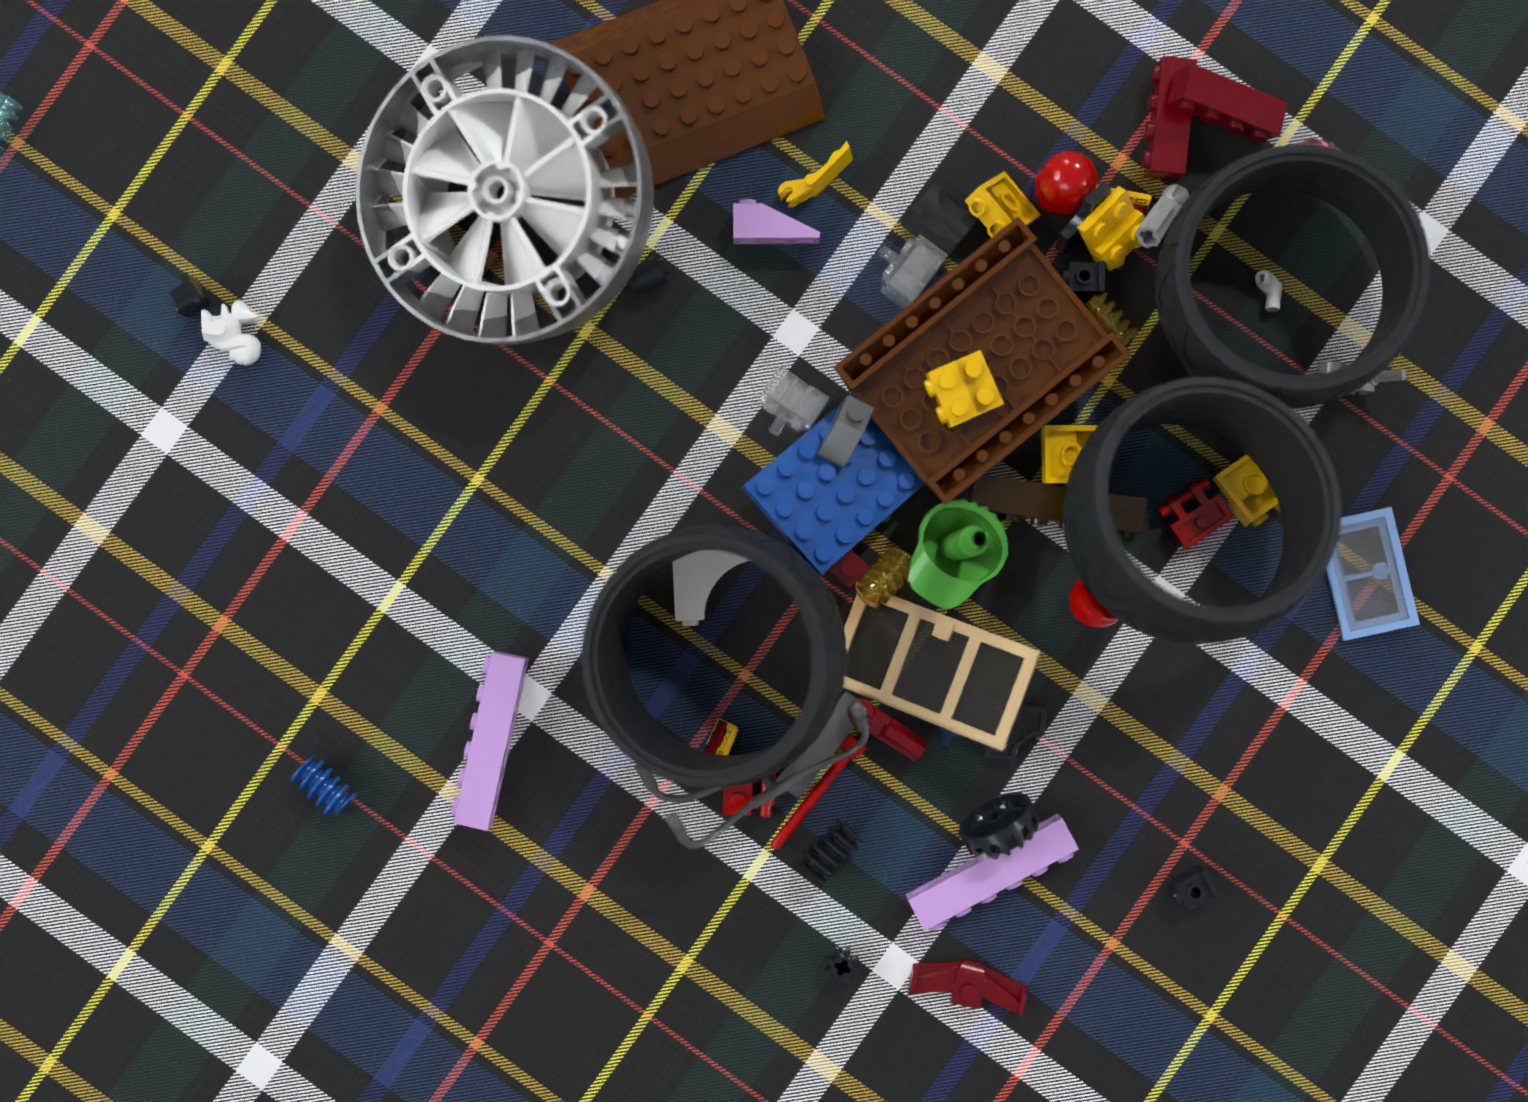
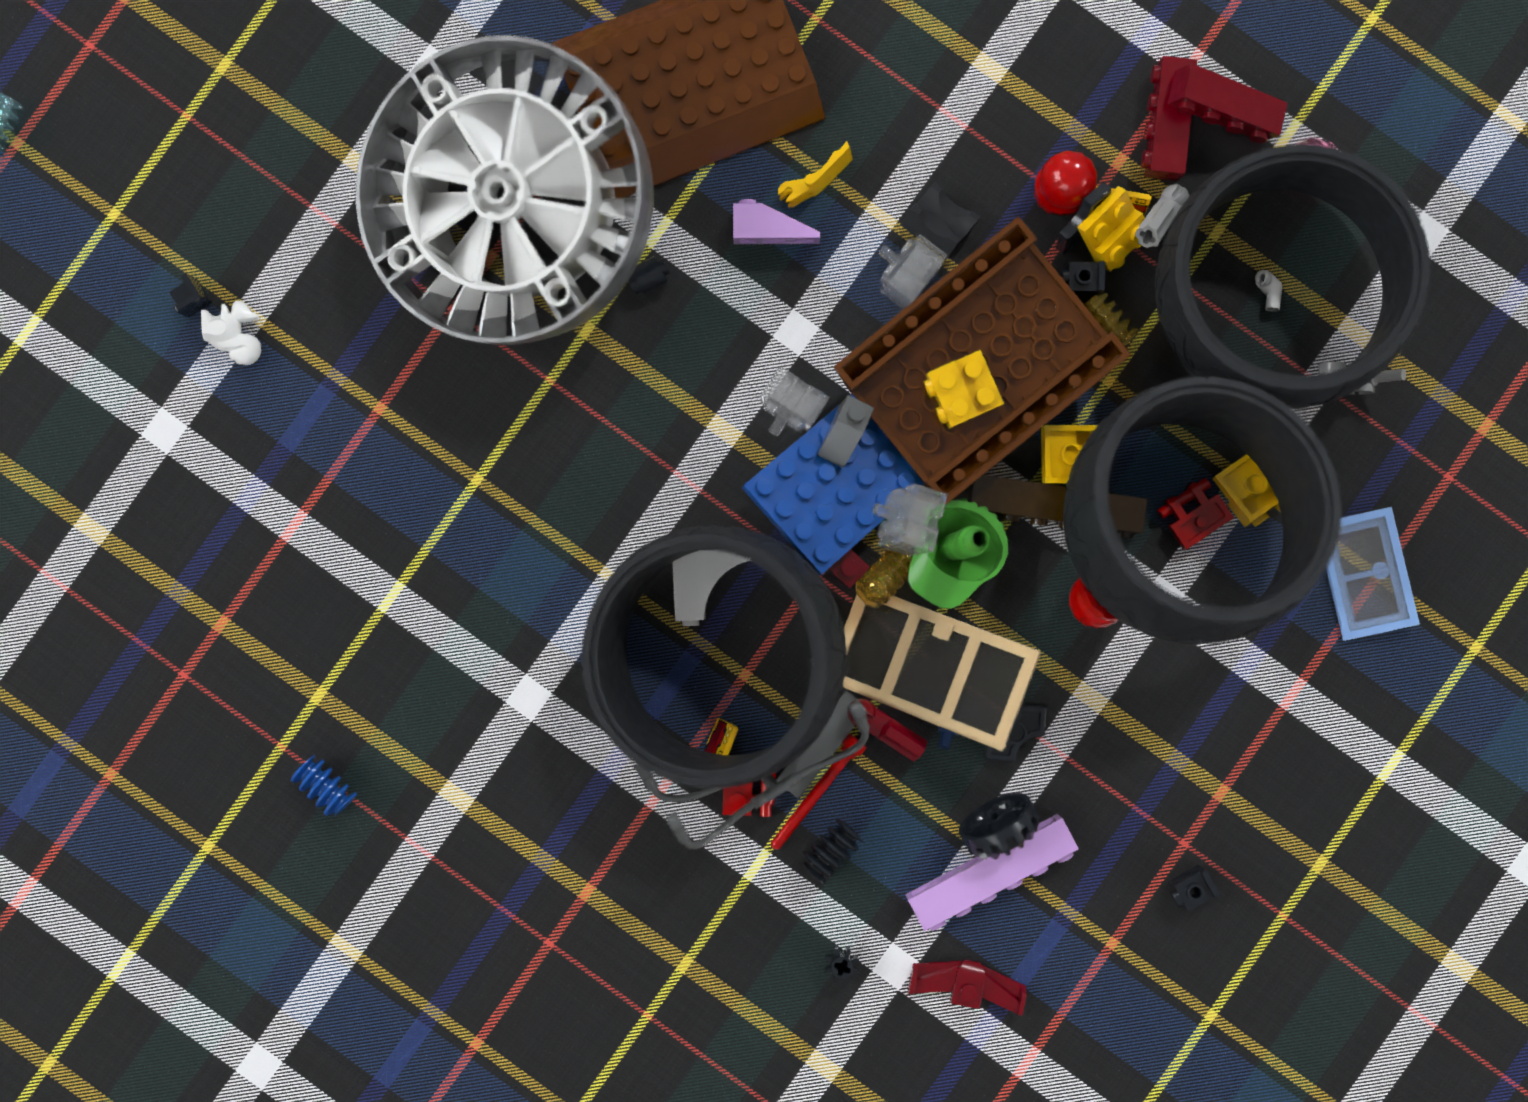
lavender brick [451,651,529,831] -> none
yellow plate [965,171,1041,238] -> none
none -> clear brick [873,484,947,556]

